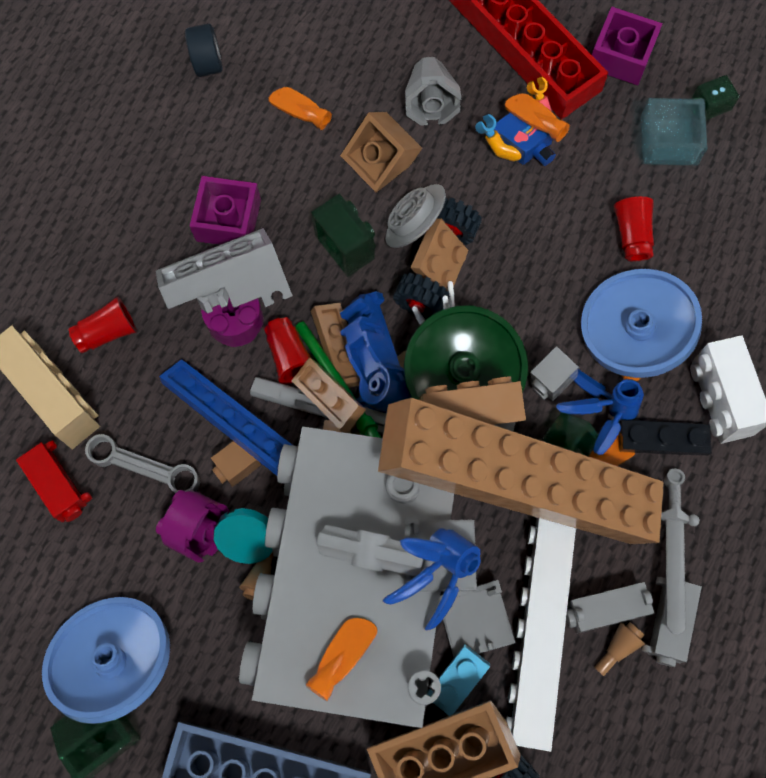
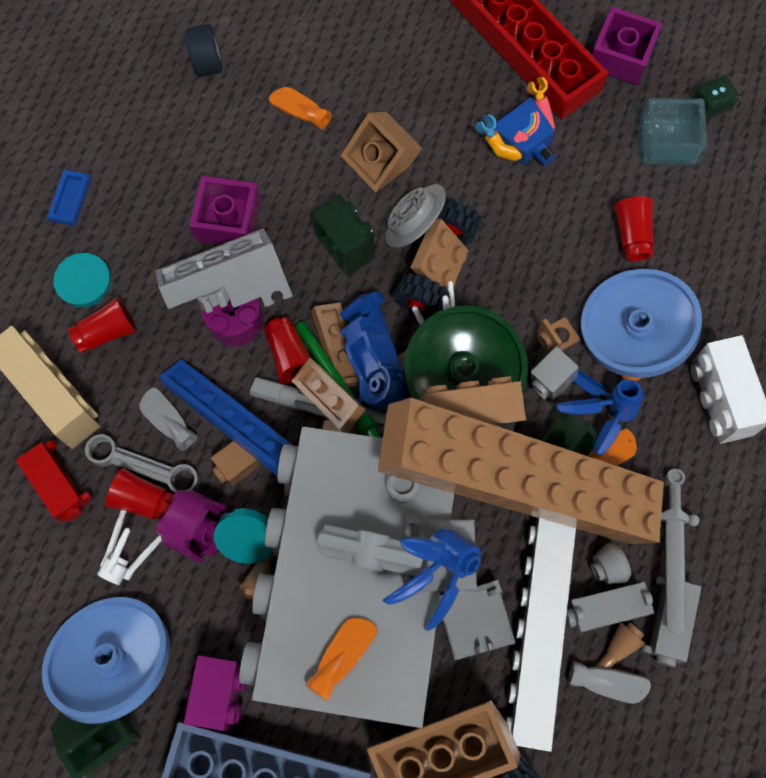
light grey cone [405,57,461,125] -> none
light grey bush [408,670,441,705] -> none
medium azure plate [427,644,490,716] -> none
orange piece [505,93,570,142] -> none
black plate [619,420,712,456] -> none
none -> blue tile [47,170,92,226]
none -> teal tile [53,253,112,308]
none -> white plant [97,510,162,585]
none -> red plant [105,468,175,521]
none -> light grey piece [139,388,197,451]
none -> magenta brick [184,655,247,731]
none -> medium nougat bracket [537,318,580,352]
none -> light grey piece [568,661,651,704]
none -> light grey cone [591,543,631,584]

